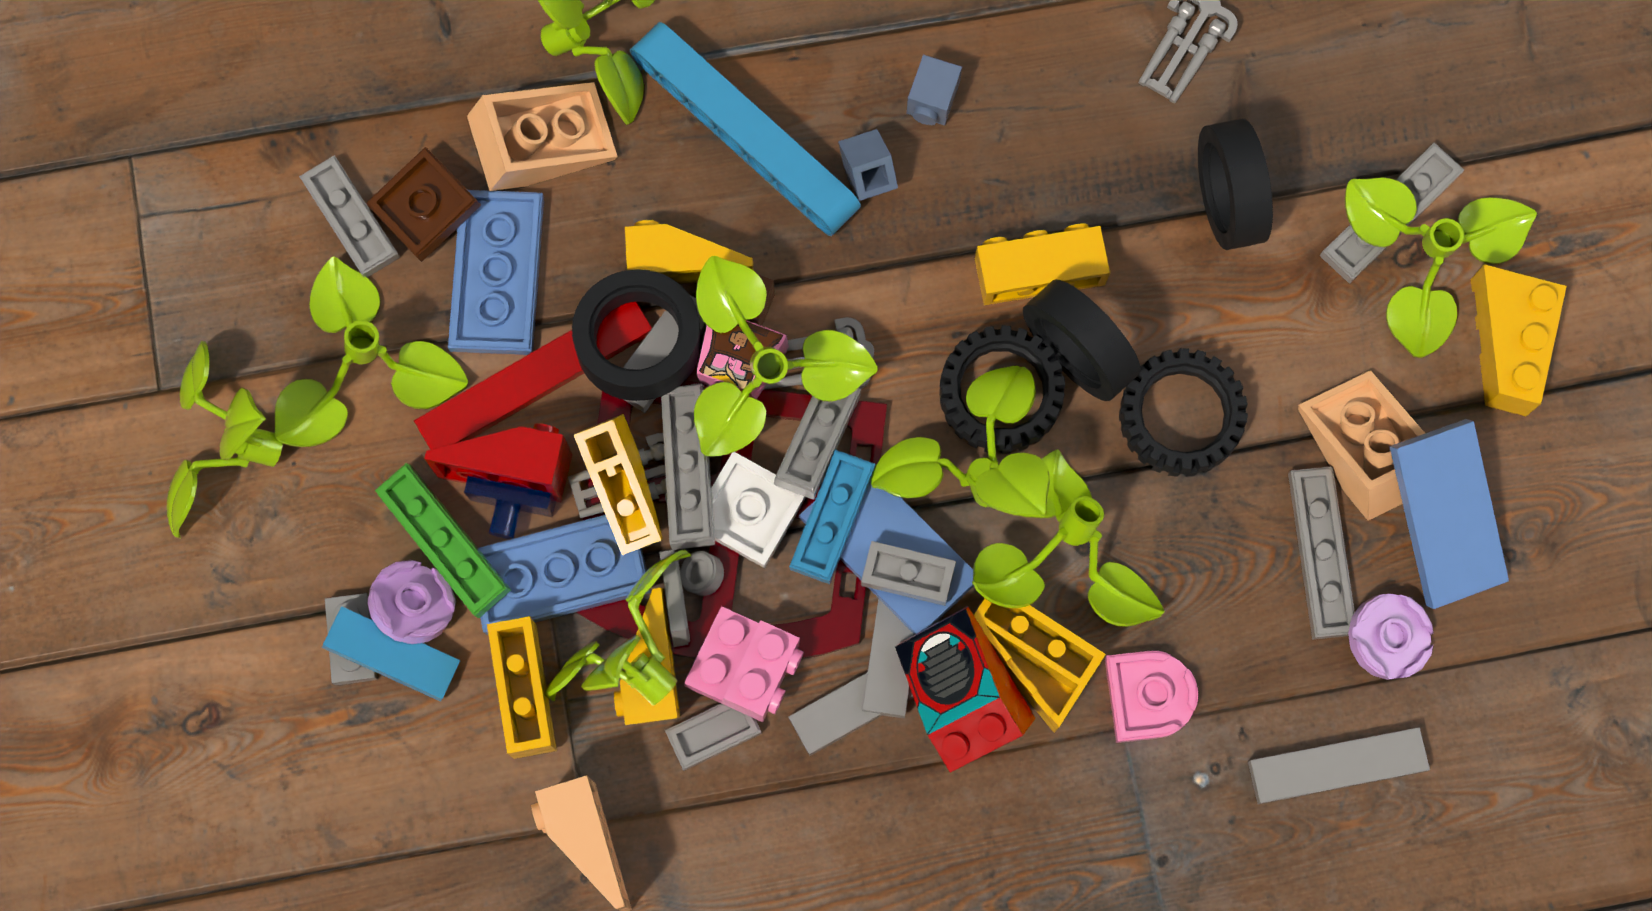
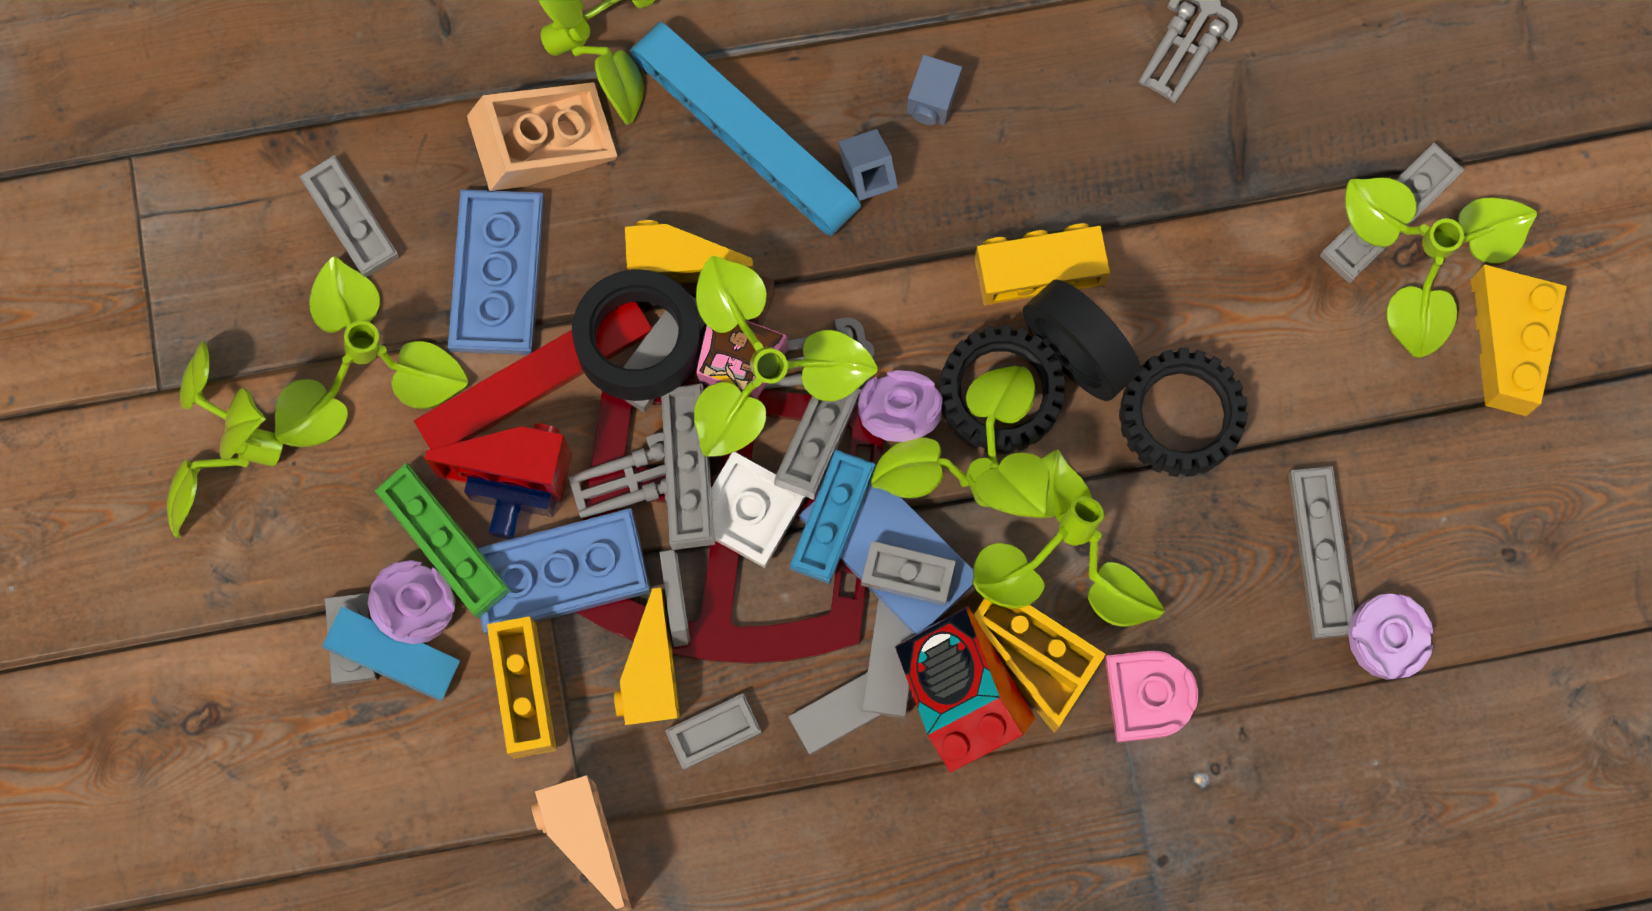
reddish brown tile [366,147,481,262] -> none
lime plant [545,550,691,706] -> none
yellow slope [574,414,663,555] -> none
light grey tile [680,551,724,596] -> none
bright pink plate [684,606,804,722] -> none
black tyre [1198,119,1273,250] -> none
light grey tile [1248,727,1430,804] -> none
light nougat slope [1298,370,1425,521] -> none
medium blue tile [1389,419,1509,609] -> none
none -> lavender tile [858,370,943,442]

